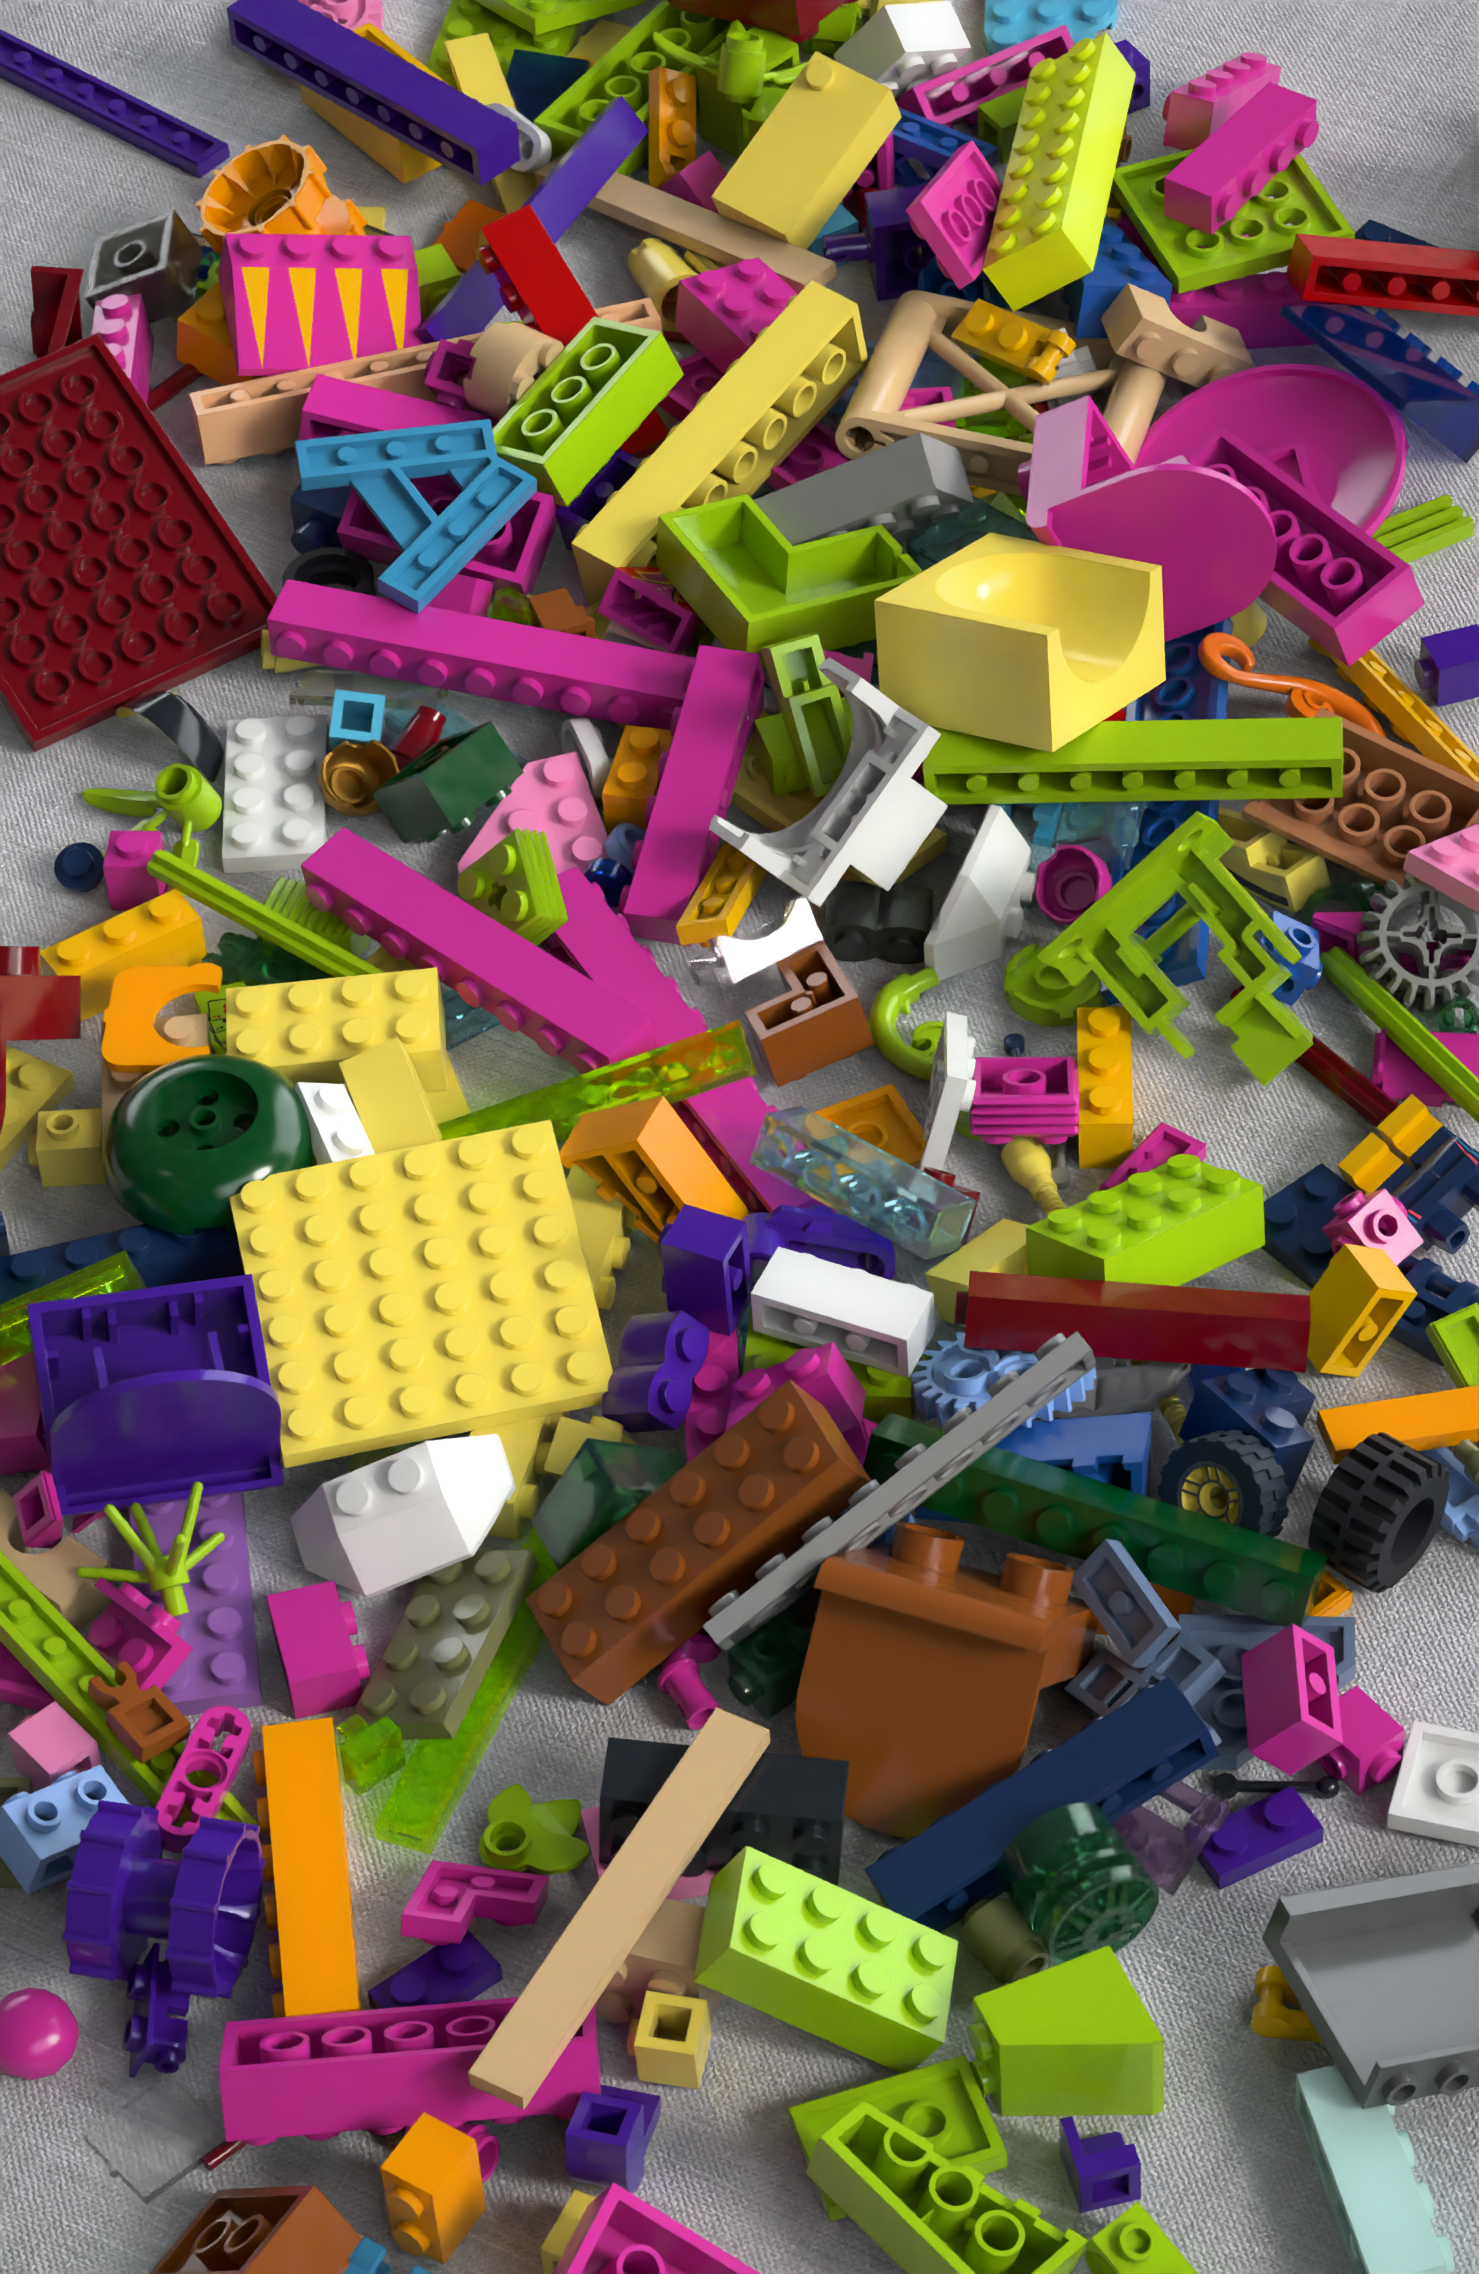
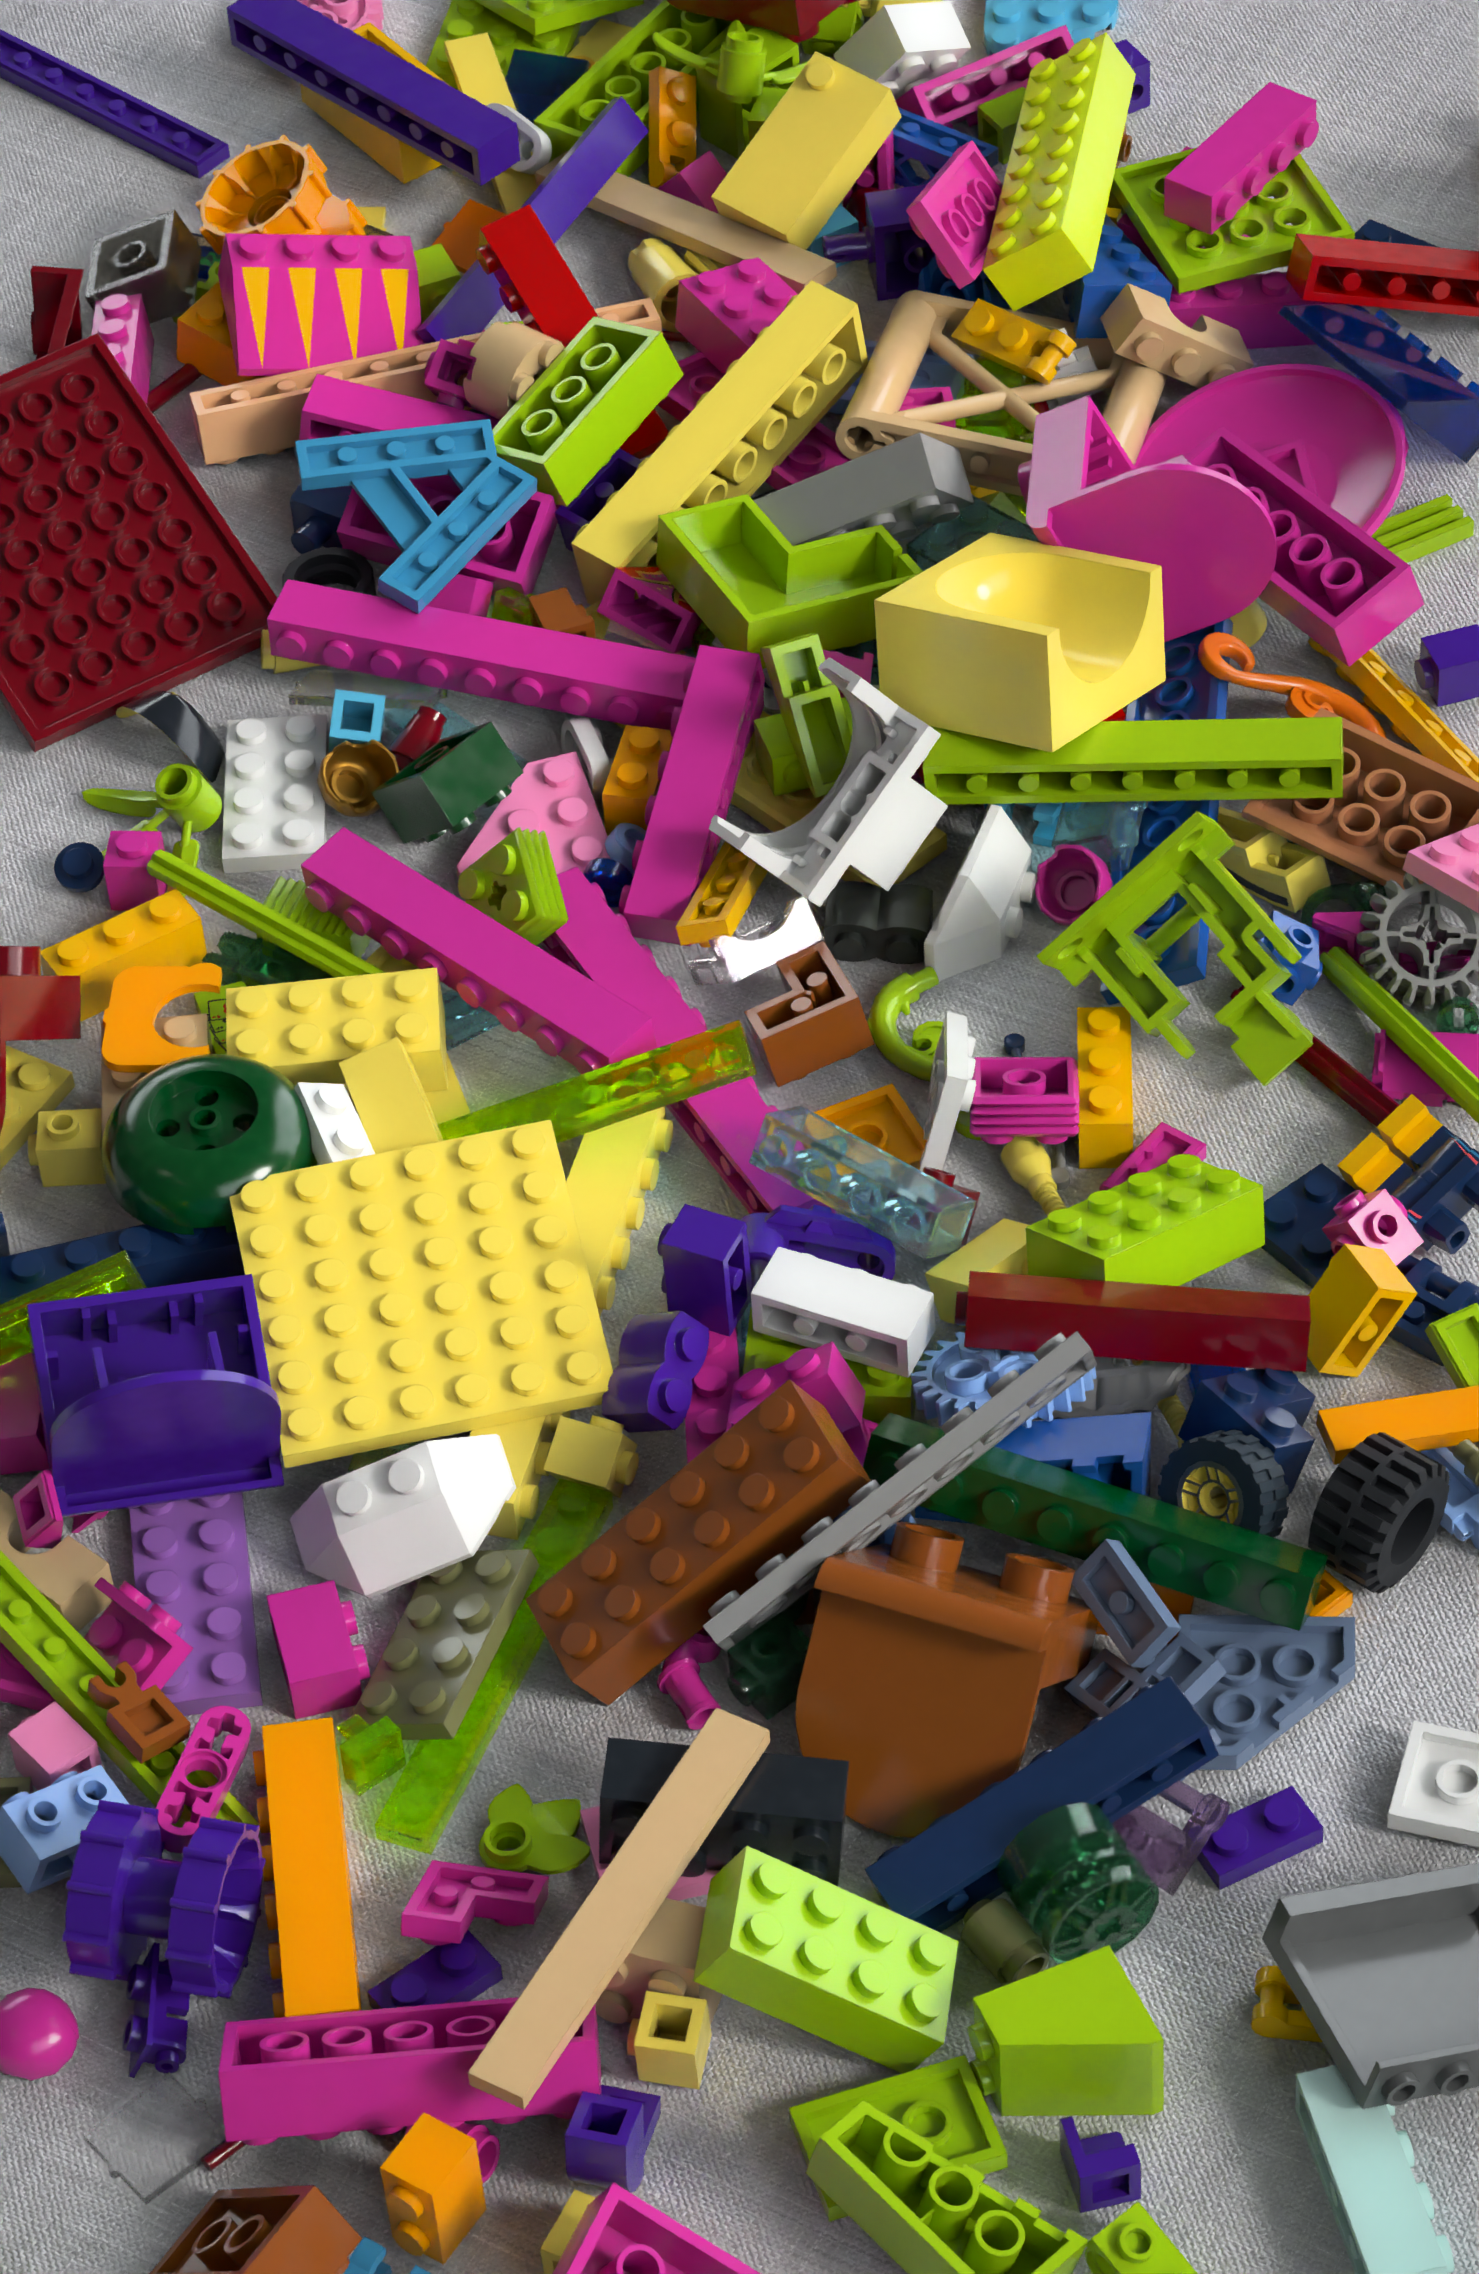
lime plant [77,1481,225,1617] -> none
clear green brick [531,1438,685,1570] -> none
light orange wedge [559,1096,751,1244] -> none
lime tile [1004,940,1105,1026] -> none
dark pink brick [1162,52,1281,151] -> none
black hinge [1214,1773,1340,1799] -> none
dark pink brick [1241,1623,1343,1776] -> none
dark pink brick [1319,1685,1405,1796] -> none

